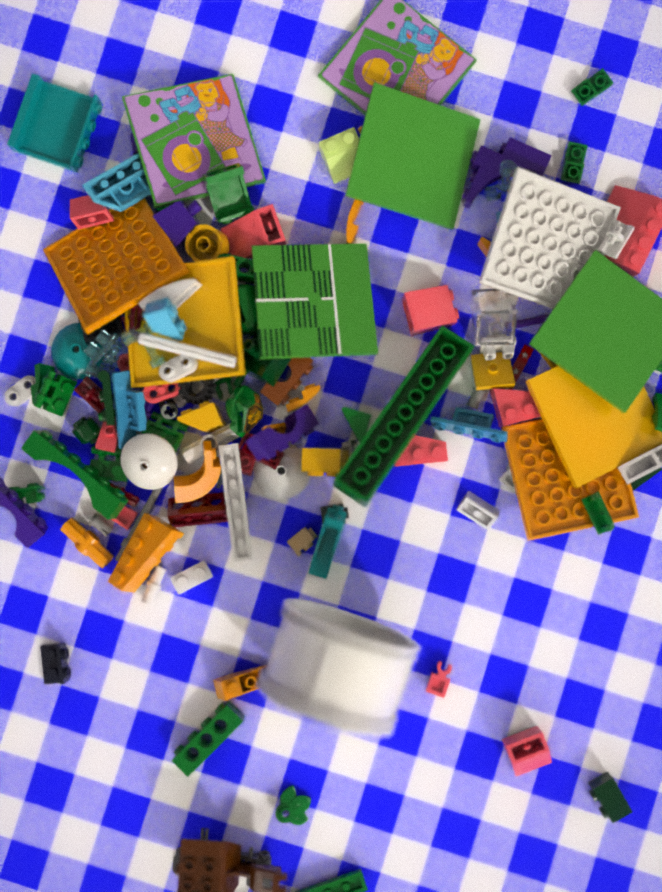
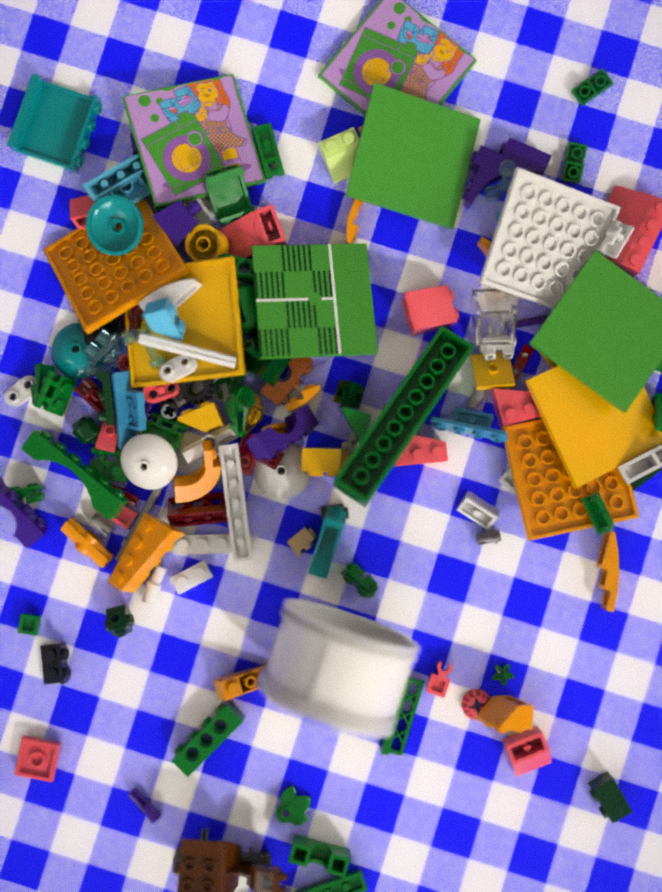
none -> coral plate [14,735,62,782]
none -> green plate [17,613,42,636]
none -> teal dish [86,195,144,256]
none -> dark green brick [104,604,134,637]
none -> dark purple axle [128,788,162,824]
none -> white plate [174,533,251,555]
none -> green plate [253,122,285,180]
none -> green arch [288,834,351,878]
none -> dark green brick [333,379,365,409]
none -> green hinge [340,562,379,599]
none -> green fence [380,677,424,756]
none -> coral gear [461,689,491,720]
none -> flat silver pin [476,529,501,545]
none -> light orange slope [476,695,534,733]
none -> green plant [491,663,514,686]
none -> light orange slope [596,531,619,613]

